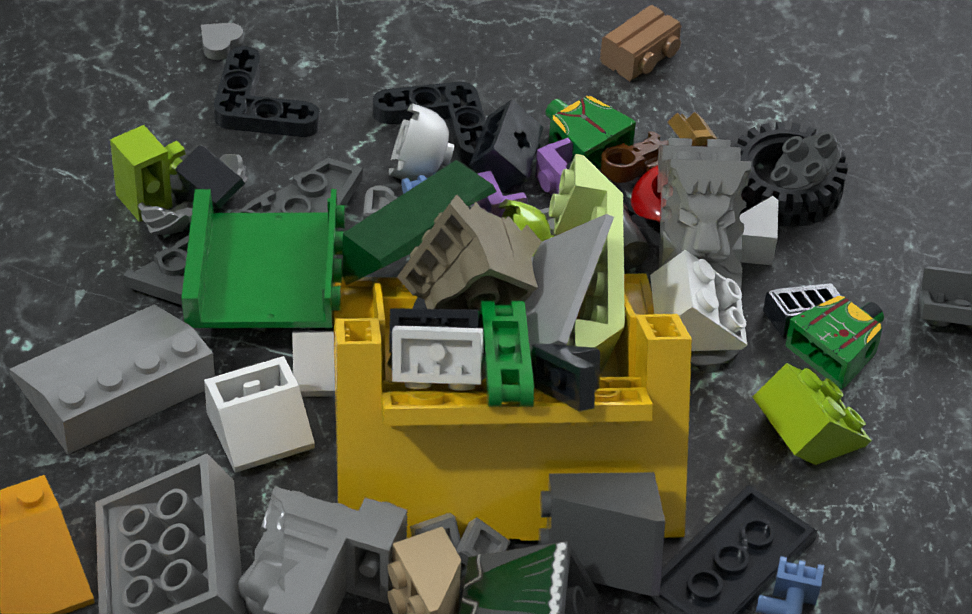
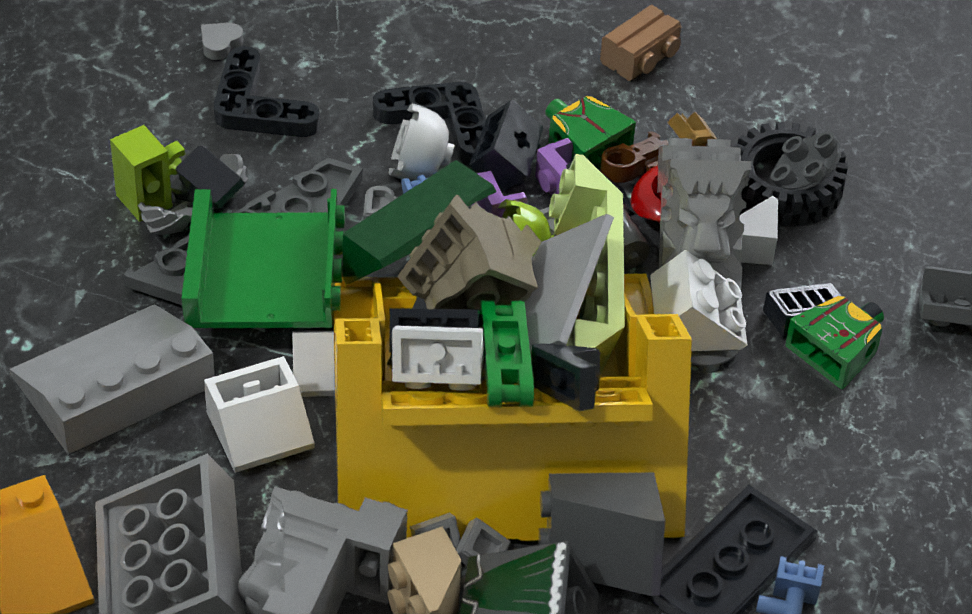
lime slope [752,363,872,465] -> none

